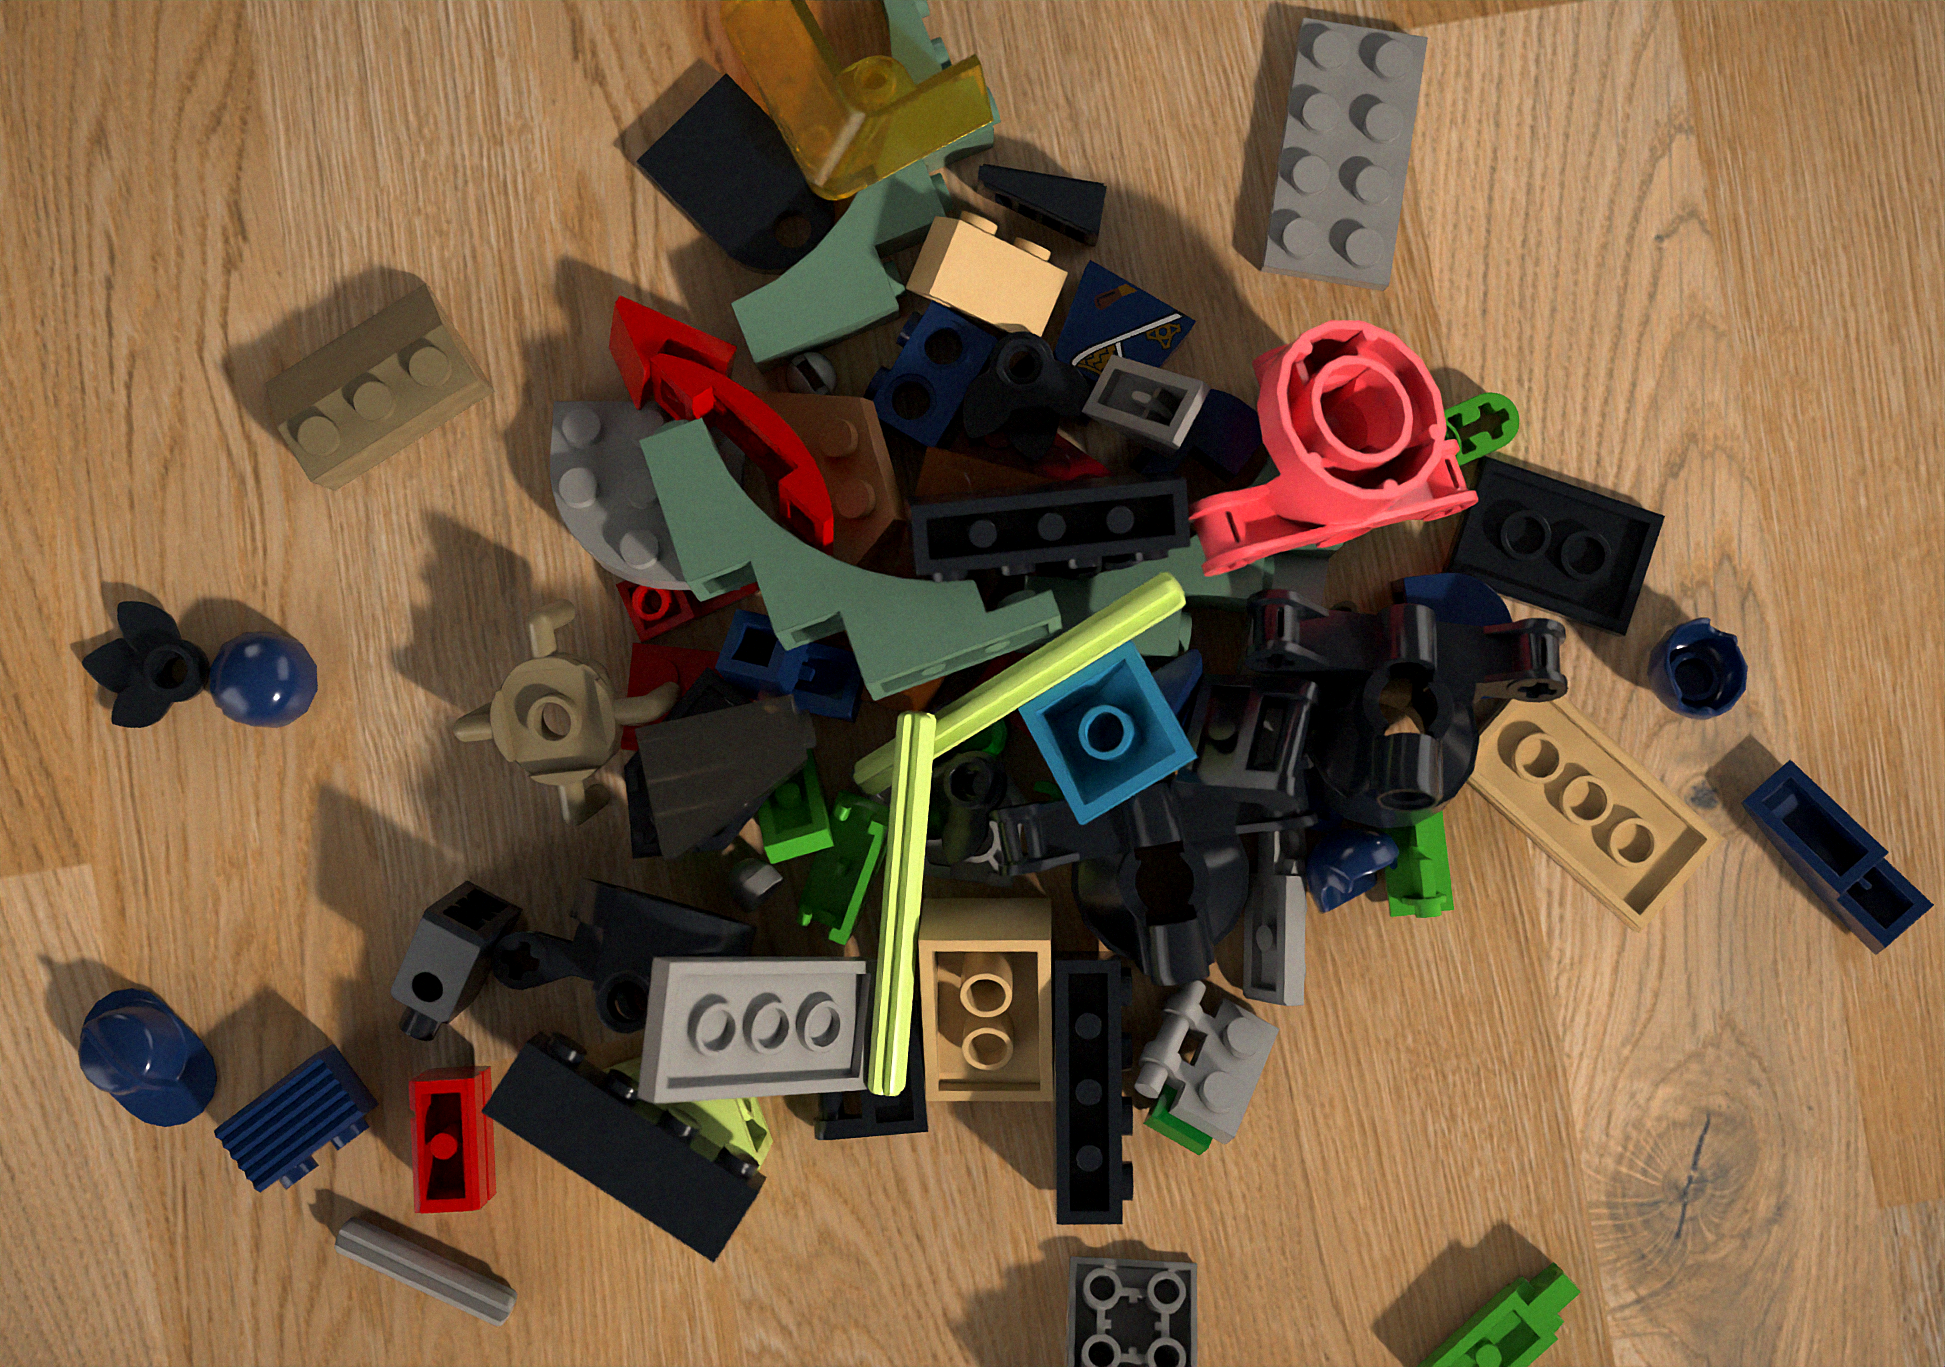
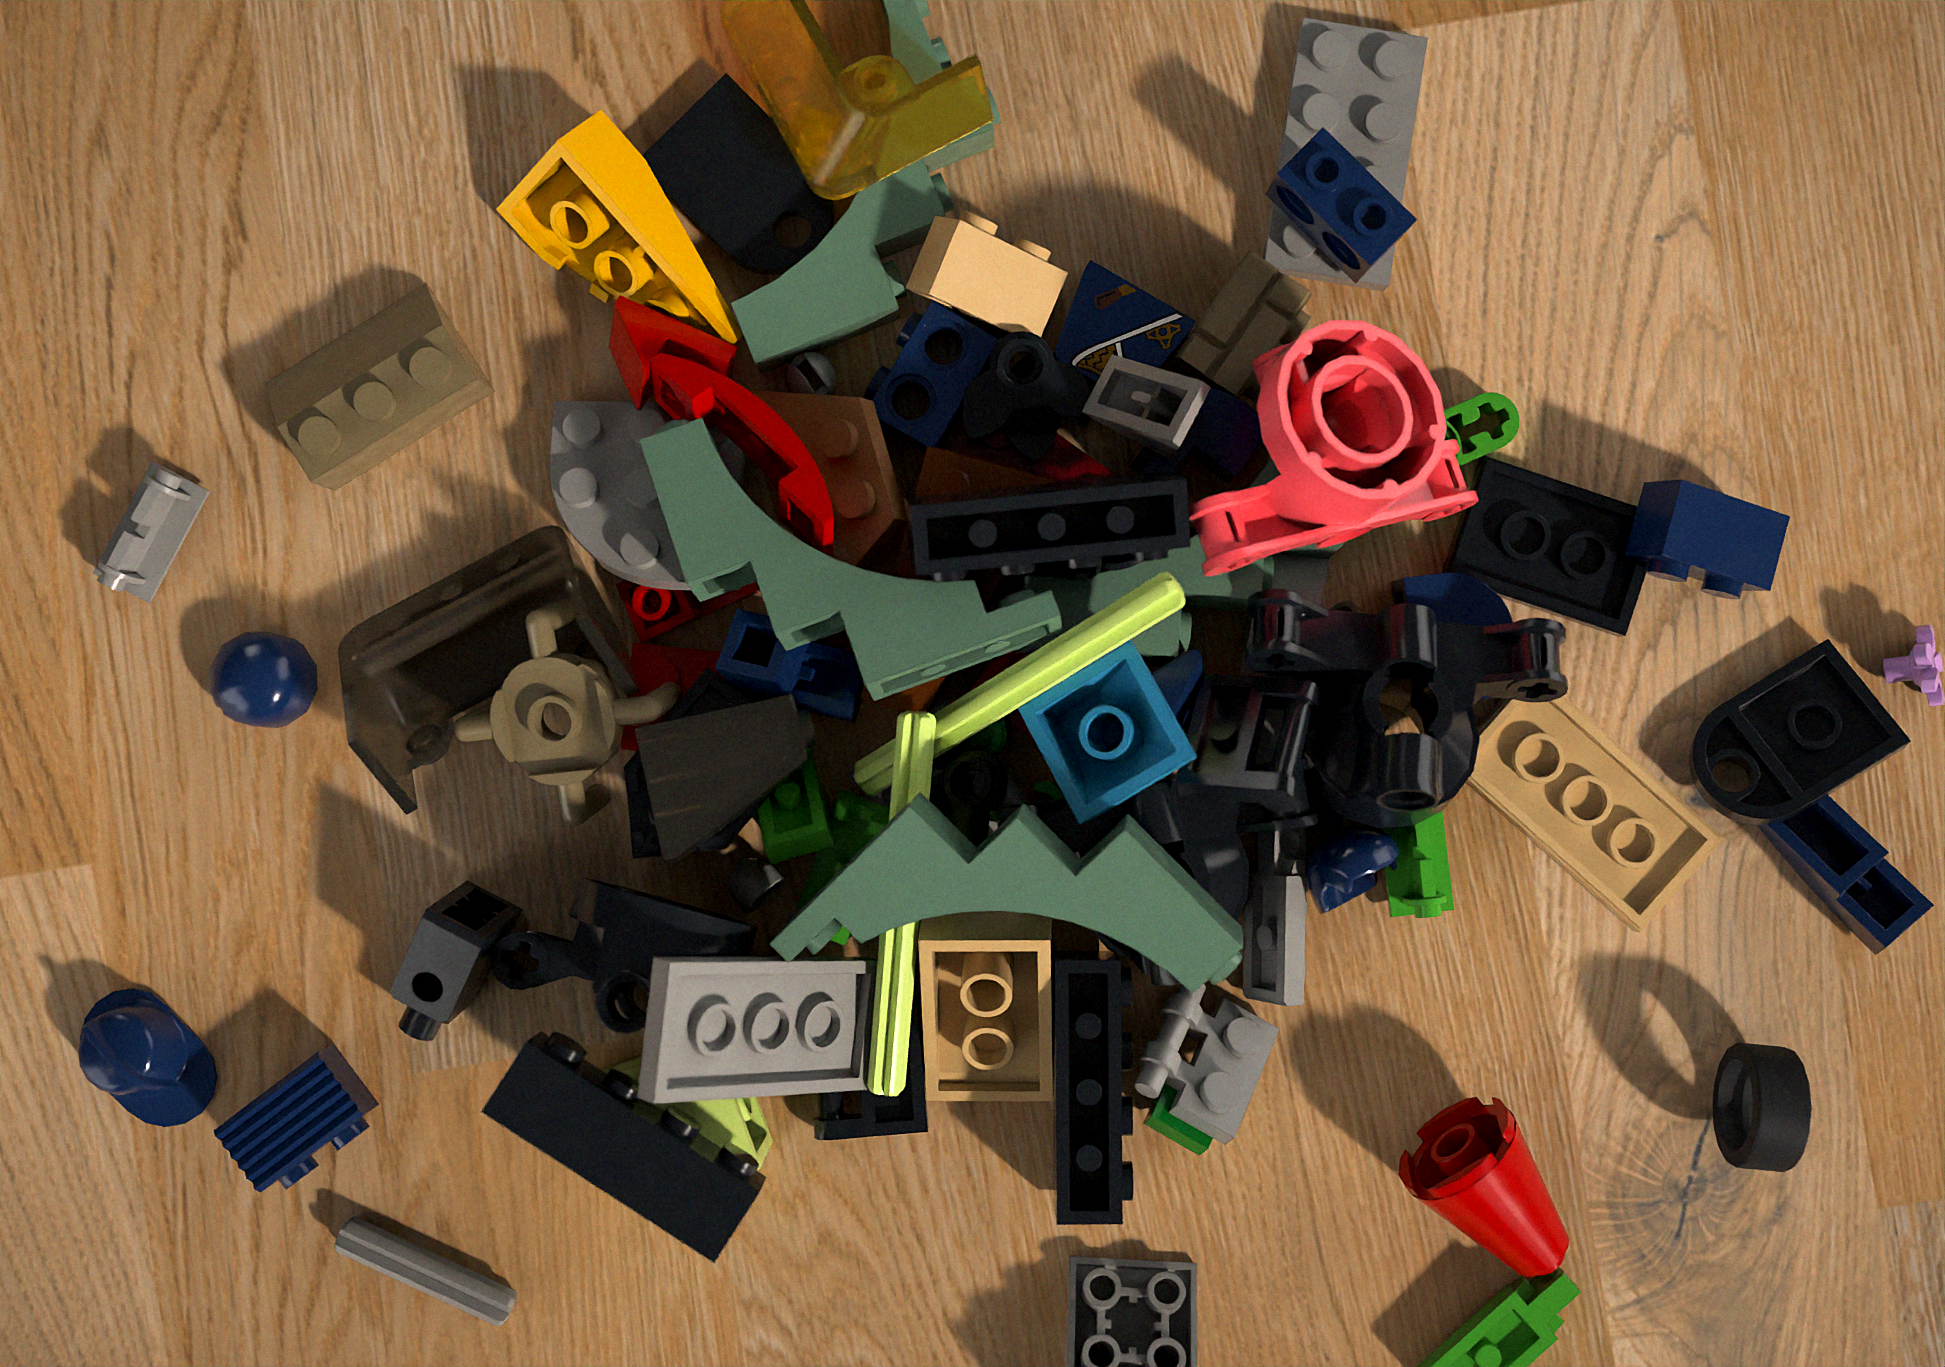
black plate [82,601,210,728] -> none
red brick [409,1065,496,1214] -> none
black slope [977,163,1107,247] -> none
dark blue hair [1647,617,1748,720] -> none
none -> light grey hinge [93,461,211,603]
none -> clear smoke windscreen [338,525,639,815]
none -> yellow wedge [496,110,743,345]
none -> sand green arch [770,792,1243,993]
none -> dark tan brick [1171,251,1312,401]
none -> dark blue brick [1265,127,1417,283]
none -> red cone [1398,1097,1569,1277]
none -> dark blue brick [1624,479,1790,600]
none -> black tile [1689,639,1911,825]
none -> black tyre [1712,1043,1812,1172]
none -> lavender plant [1883,624,1945,707]

